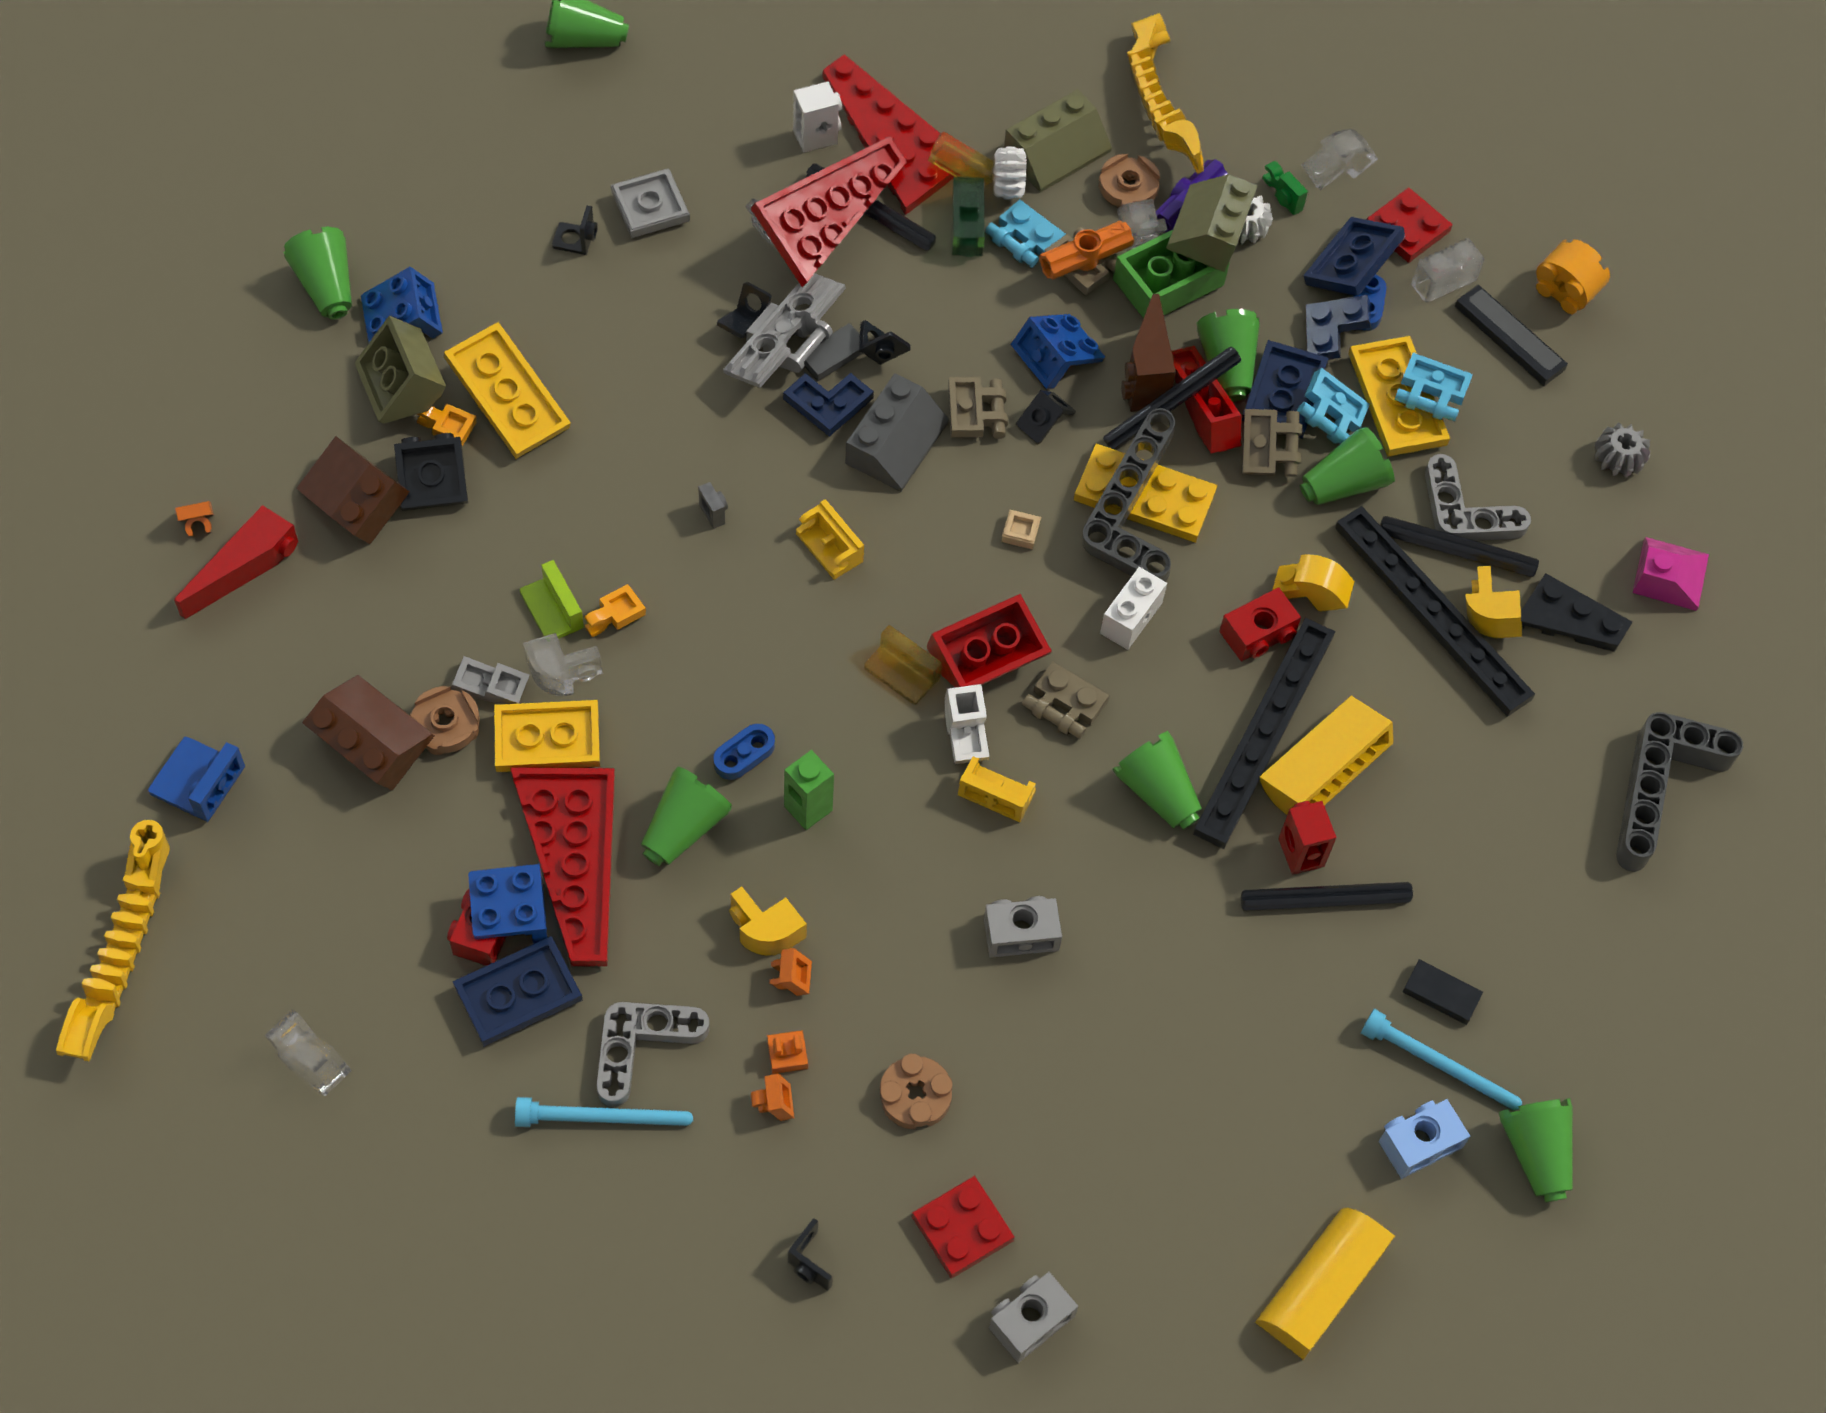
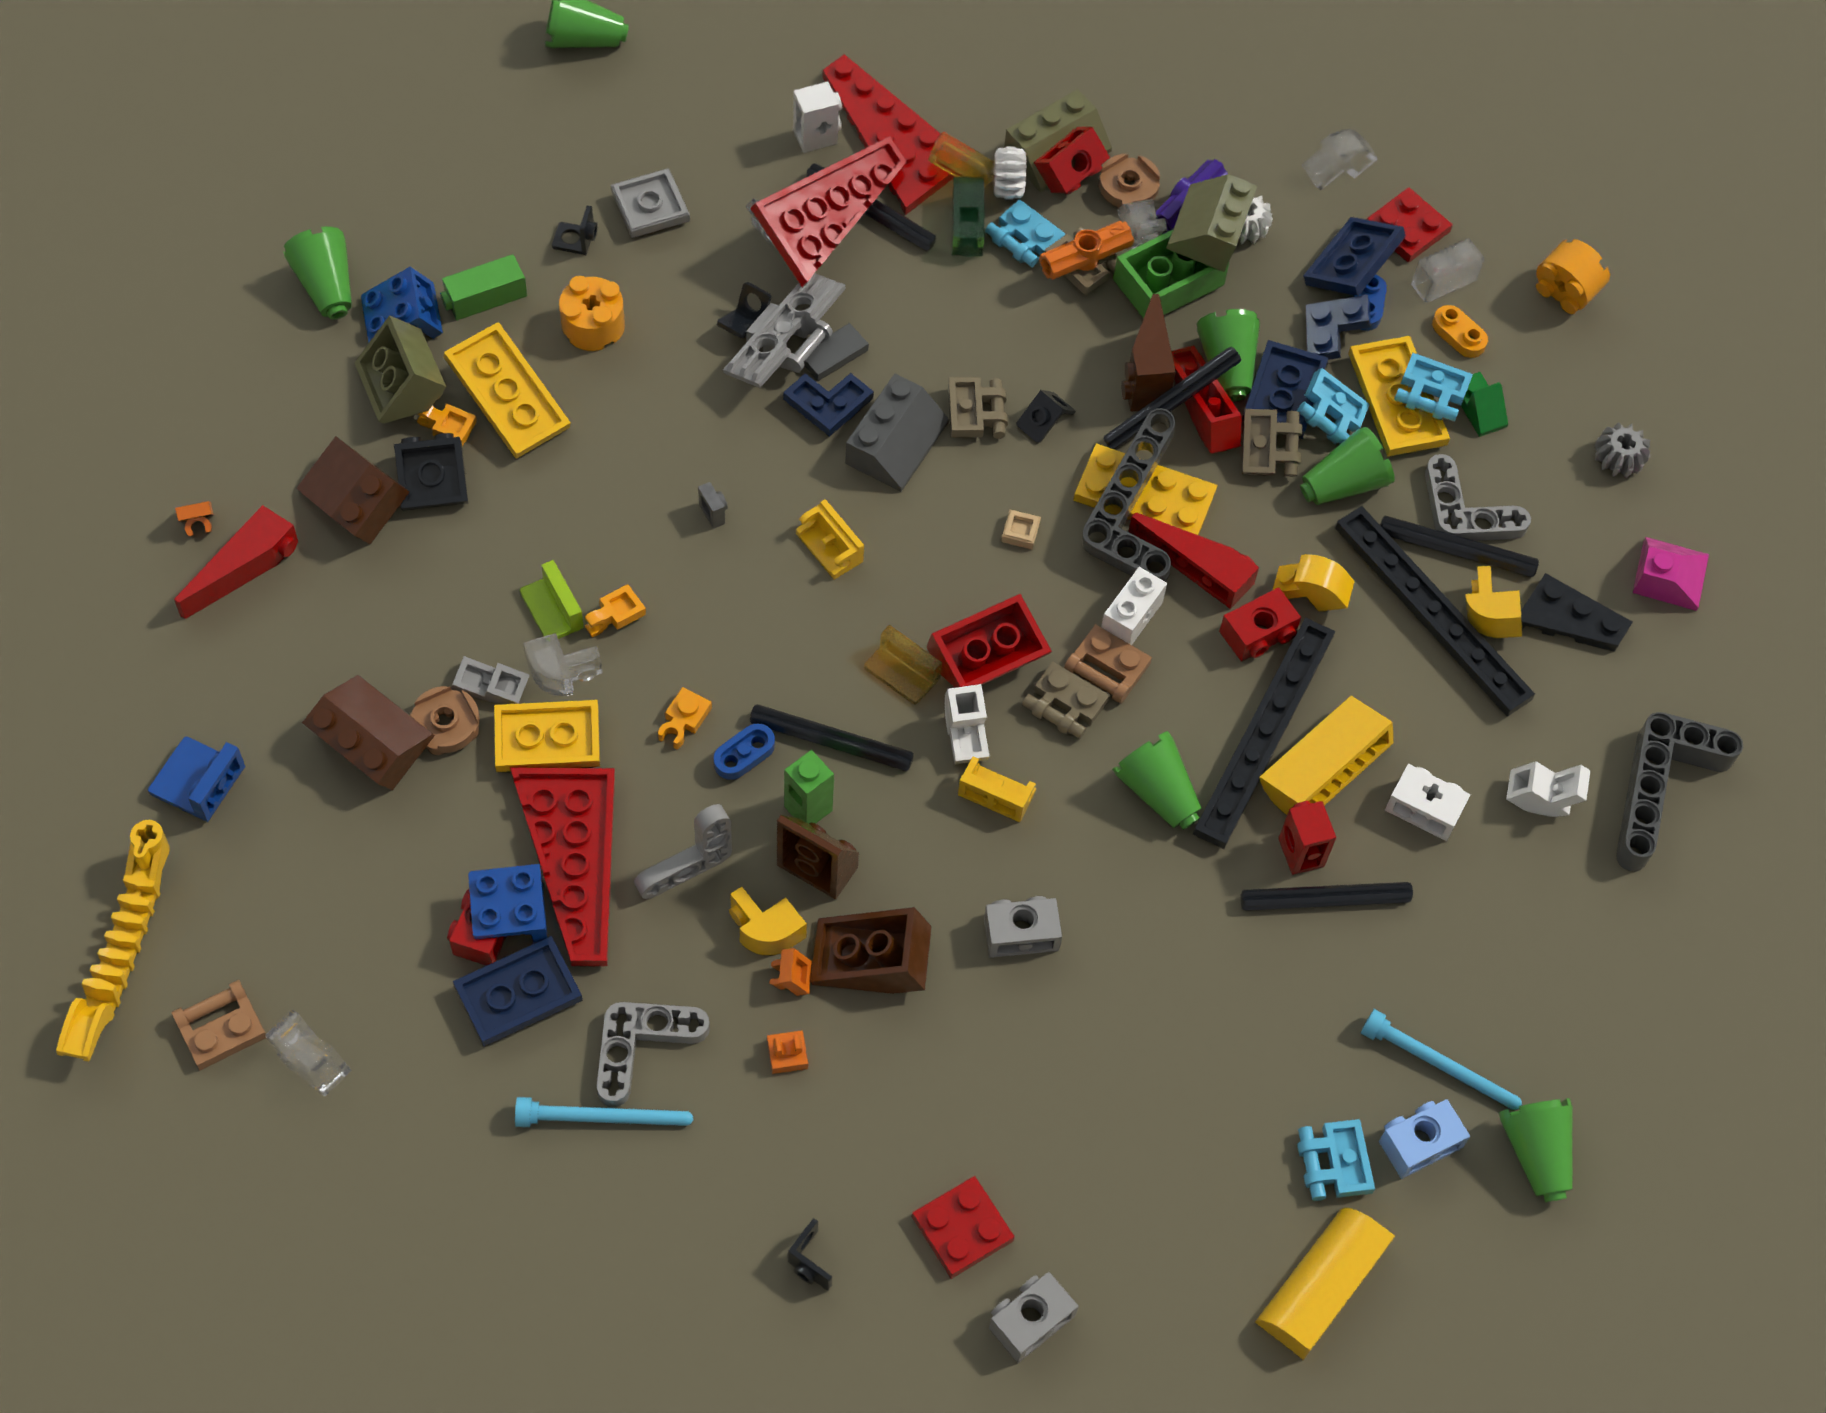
bright green cone [641,766,732,866] -> none
orange tile [751,1073,794,1121] -> none
black bracket [859,320,911,365] -> none
medium nougat plate [880,1054,952,1129] -> none
blue bracket [1010,314,1105,389] -> none
yellow piece [1127,13,1204,174] -> none
green plate [1262,160,1308,215] -> none
black tile [1403,959,1483,1025] -> none
tile [1455,284,1568,386] -> none
none -> medium nougat plate [171,979,267,1070]
none -> bright green brick [440,254,527,321]
none -> light orange brick [559,276,625,351]
none -> light grey beam [634,804,732,899]
none -> light orange plate [658,687,712,750]
none -> black axle [750,704,914,771]
none -> reddish brown slope [777,815,859,900]
none -> reddish brown slope [810,907,932,994]
none -> red brick [1033,127,1110,194]
none -> medium nougat plate [1064,624,1152,704]
none -> red slope [1128,512,1259,609]
none -> medium azure plate [1297,1119,1375,1201]
none -> white brick [1385,764,1471,841]
none -> light orange plate [1432,305,1488,358]
none -> green slope [1460,372,1508,437]
none -> white brick [1506,761,1590,817]

